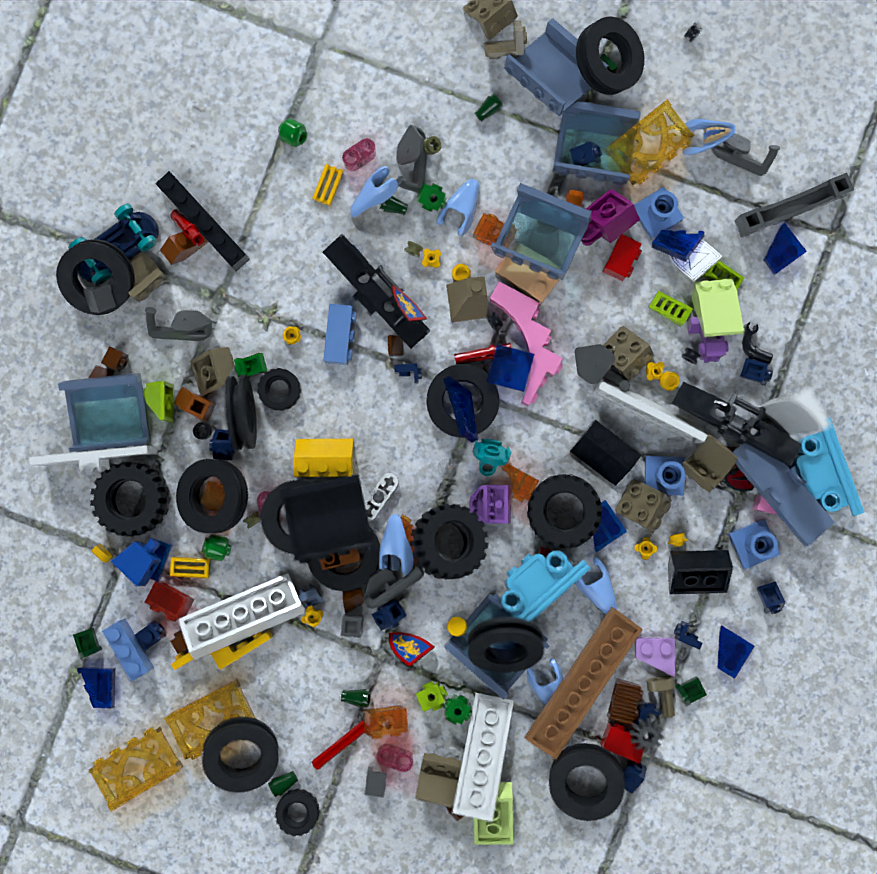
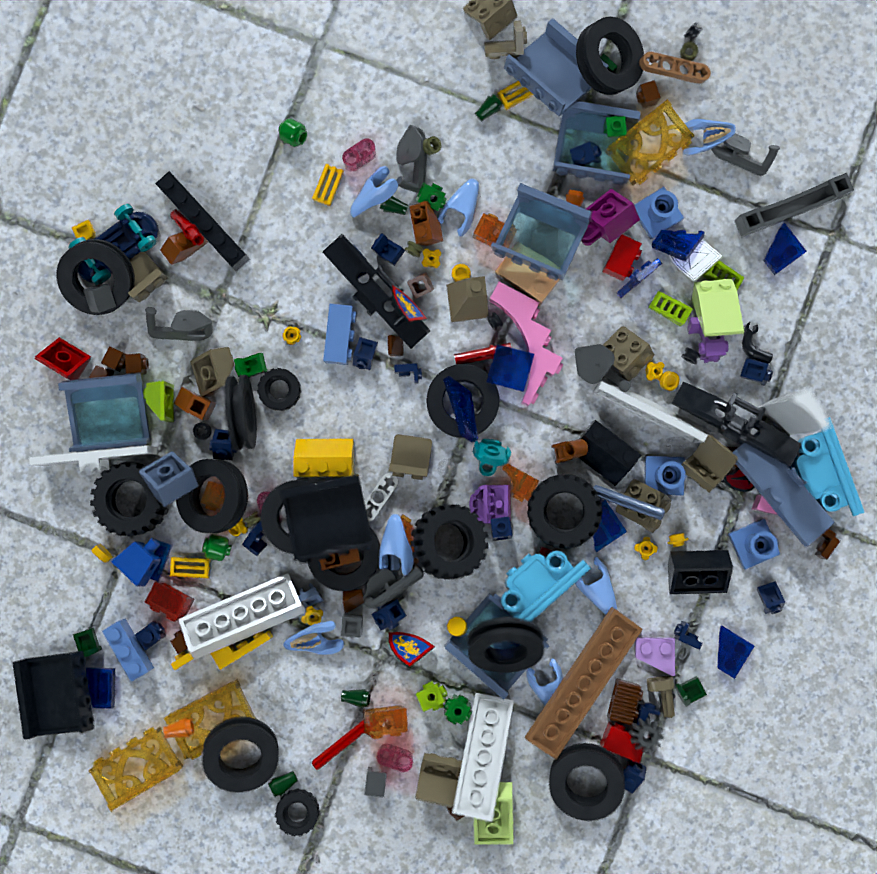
none -> black panel [12,651,95,740]
none -> red slope [35,337,91,380]
none -> yellow tile [71,219,95,240]
none -> reddish brown plate [125,353,149,375]
none -> sand blue slope [139,451,198,507]
none -> orange cone [163,718,194,738]
none -> yellow plate [228,518,248,536]
none -> dark blue bracket [242,521,267,556]
none -> light blue animal [283,621,344,655]
none -> dark blue bracket [352,337,378,370]
none -> dark blue bracket [371,233,405,266]
none -> dark tan bracket [388,434,432,480]
none -> plate [407,272,434,299]
none -> dark orange slope [409,201,443,246]
none -> dark blue bracket [490,517,512,541]
none -> yellow tile [497,81,534,111]
none -> dark orange piece [551,439,588,464]
none -> sand blue axle [593,485,665,520]
none -> green bracket [603,116,627,137]
none -> clear blue wing [617,258,663,298]
none -> reddish brown plate [636,80,661,109]
none -> medium nougat beam [639,52,711,84]
none -> olive bush [680,41,698,61]
none -> reddish brown bracket [815,529,840,560]

